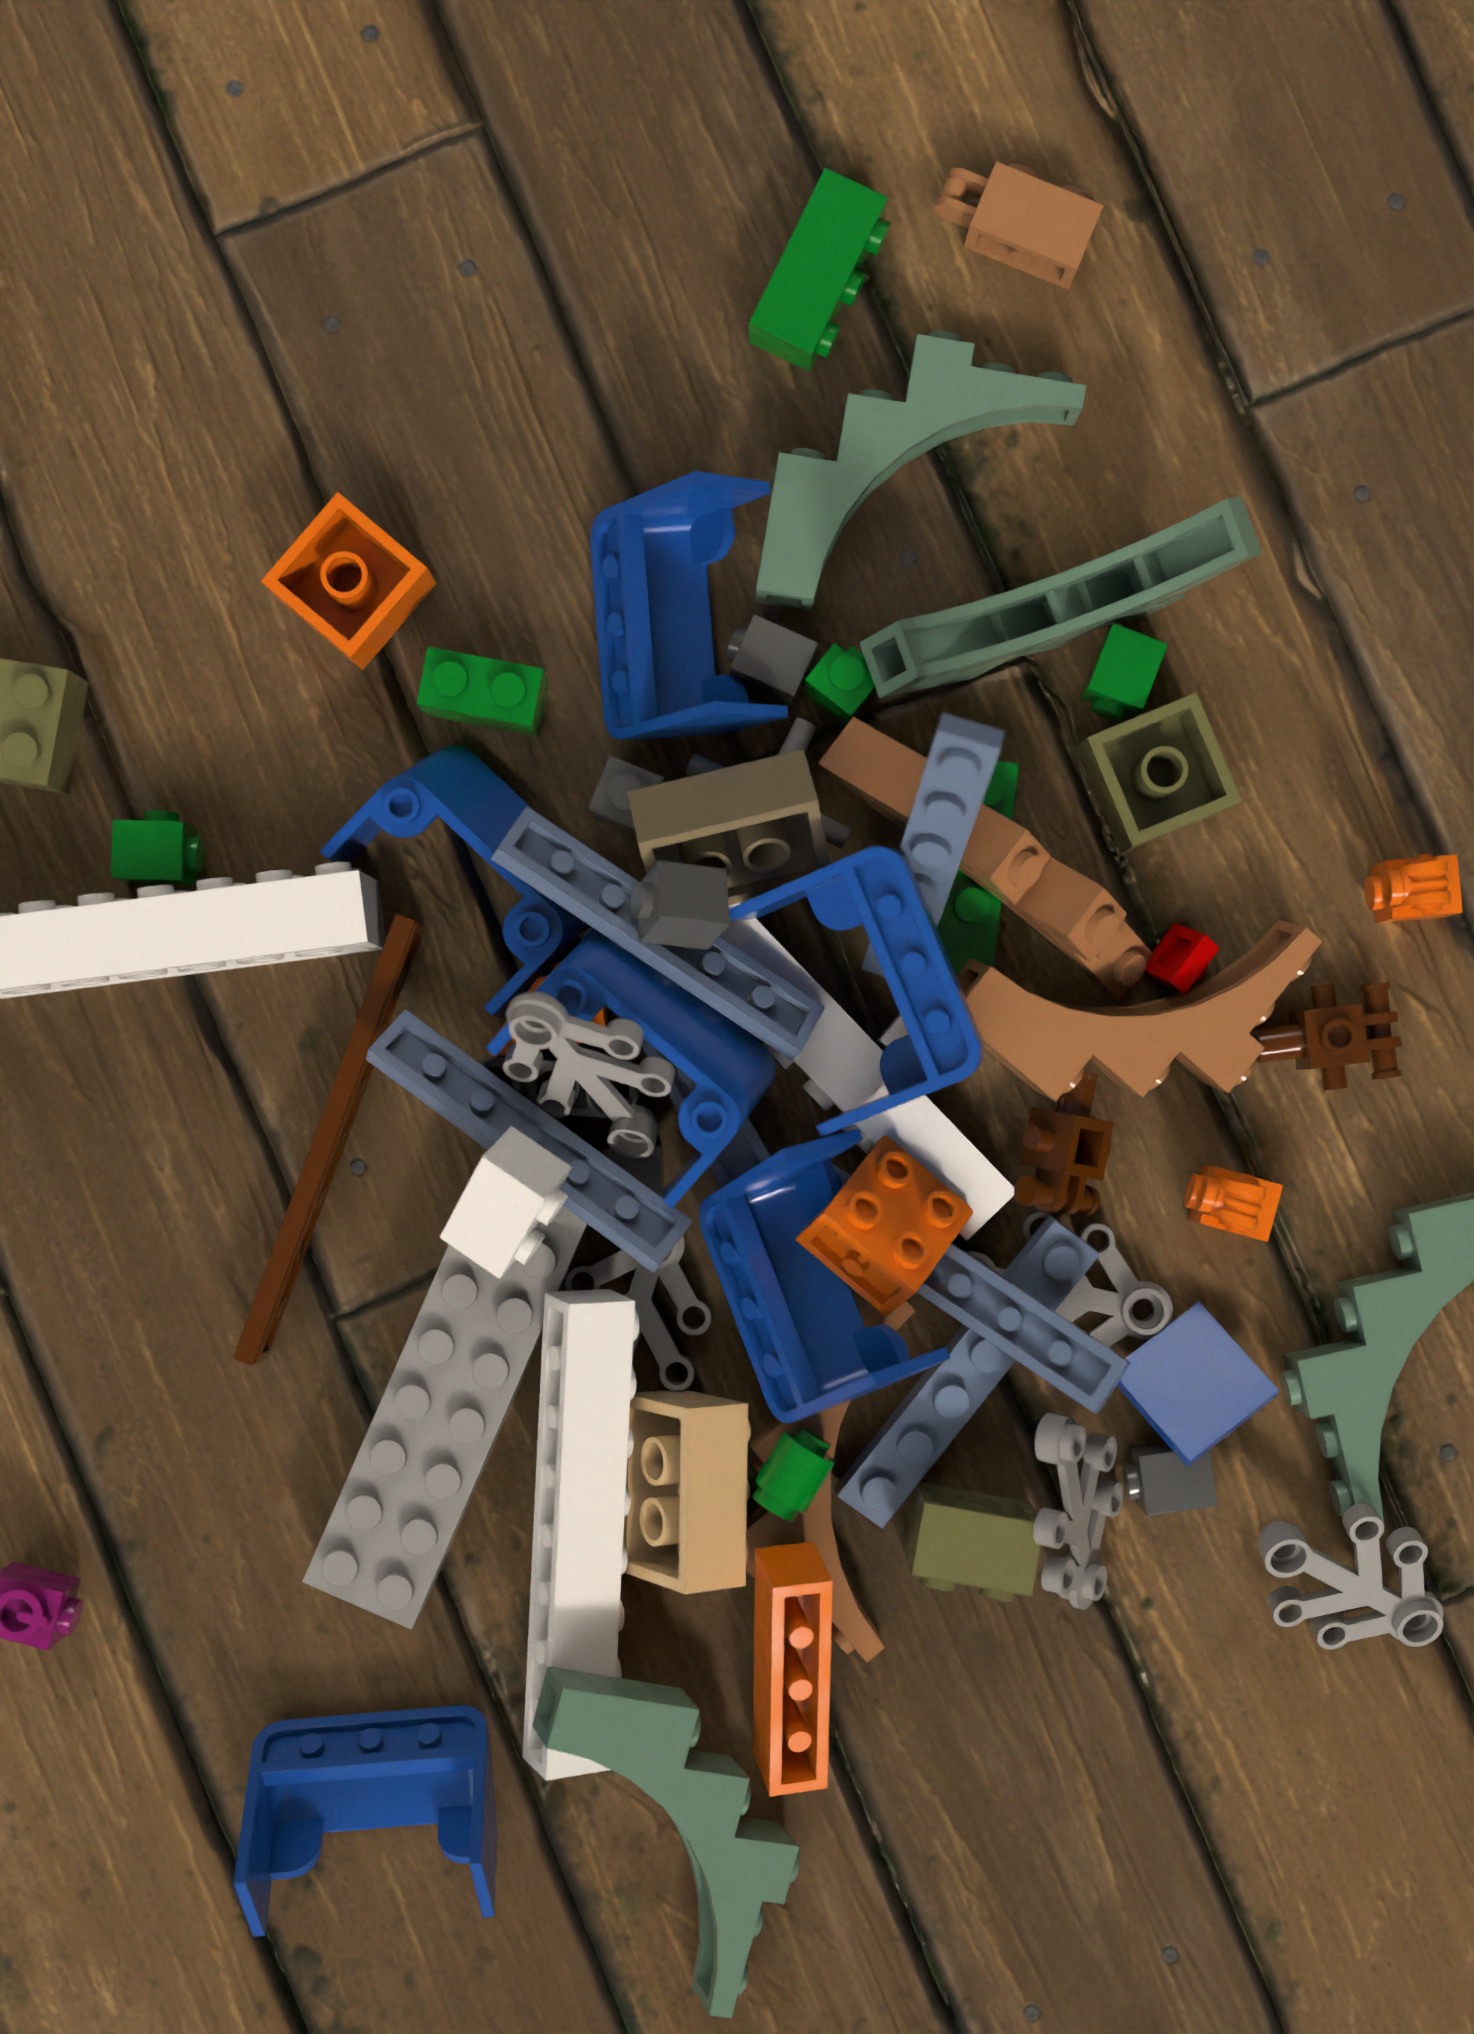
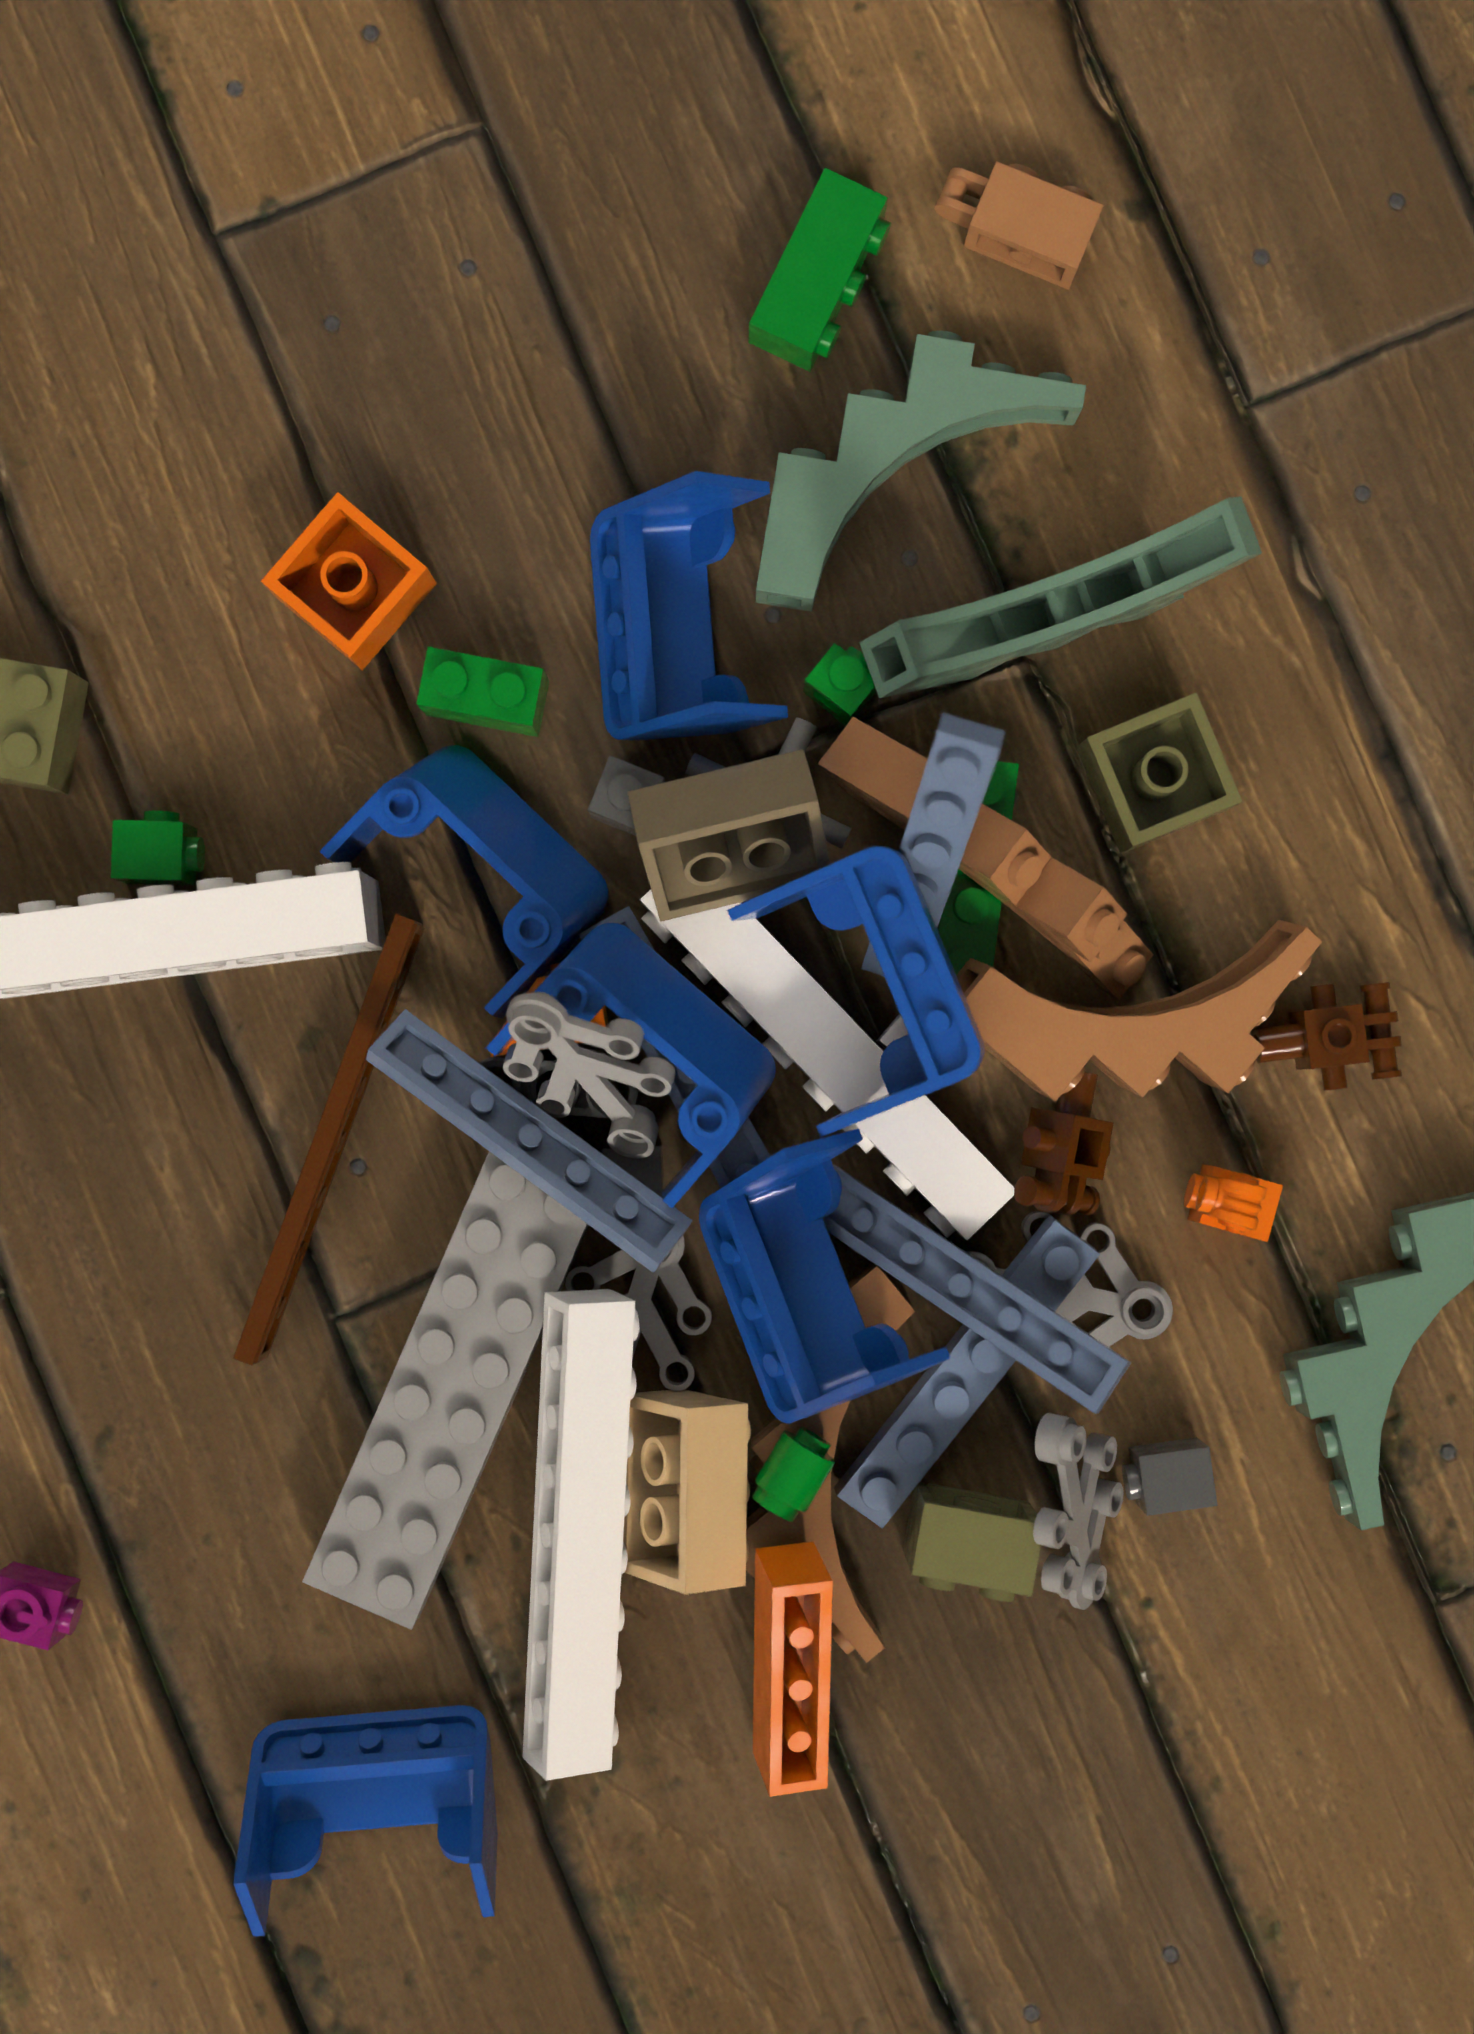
white brick [440,1126,572,1279] -> none
sand blue plate [491,806,825,1061] -> none
sand green arch [532,1666,800,2018] -> none
dark grey brick [631,860,730,950] -> none
dark grey brick [724,614,818,706] -> none
orange bracket [795,1136,973,1317] -> none
green brick [1079,623,1168,722] -> none
tile [1117,1302,1280,1467] -> none
red plate [1144,923,1220,995] -> none
light grey plant [1257,1503,1444,1650] -> none
orange brick [1364,854,1463,923] -> none

